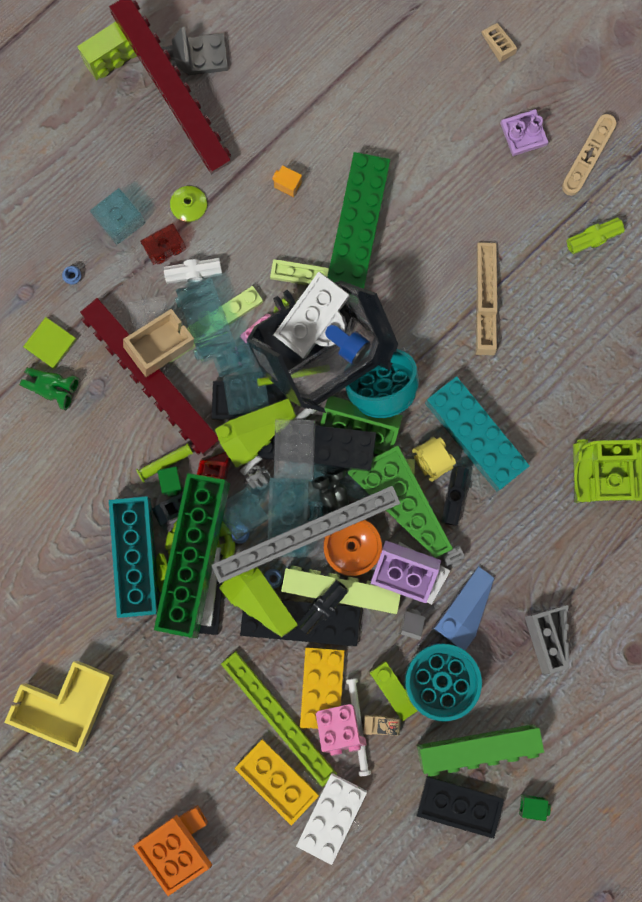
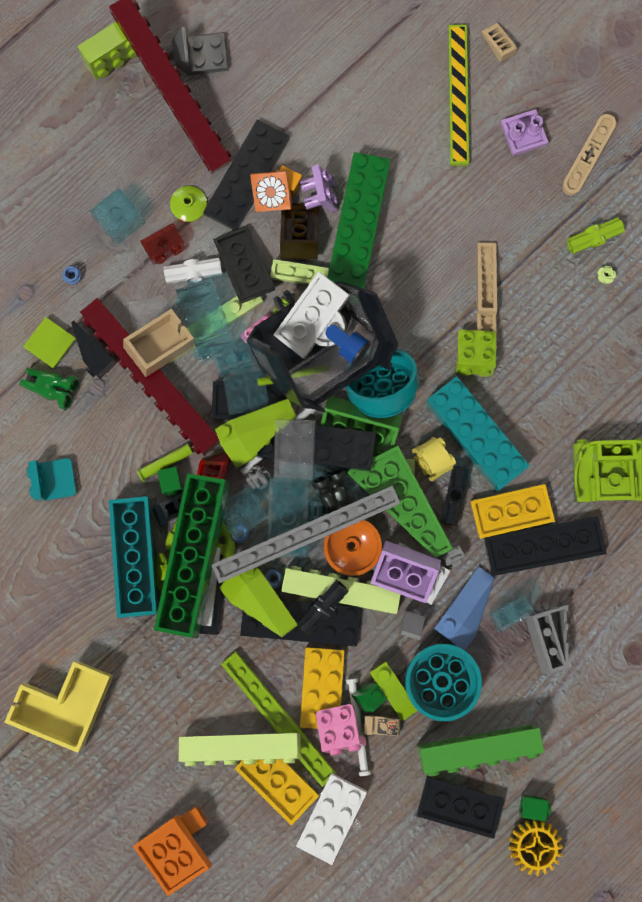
none -> teal bracket [26,458,76,502]
none -> black slope [71,320,117,379]
none -> yellowish green brick [179,733,301,766]
none -> black plate [203,119,289,231]
none -> pearl dark grey tile [213,226,275,304]
none -> tile [250,170,293,212]
none -> dark brown slope [280,204,319,259]
none -> lavender plate [300,164,339,212]
none -> green brick [352,683,387,712]
none -> tile [448,25,469,166]
none -> lime bracket [455,330,496,377]
none -> yellow plate [470,484,555,539]
none -> black plate [484,516,607,576]
none -> clear light blue brick [488,595,535,632]
none -> yellow gear [508,819,563,876]
none -> yellowish green plate [598,266,616,284]

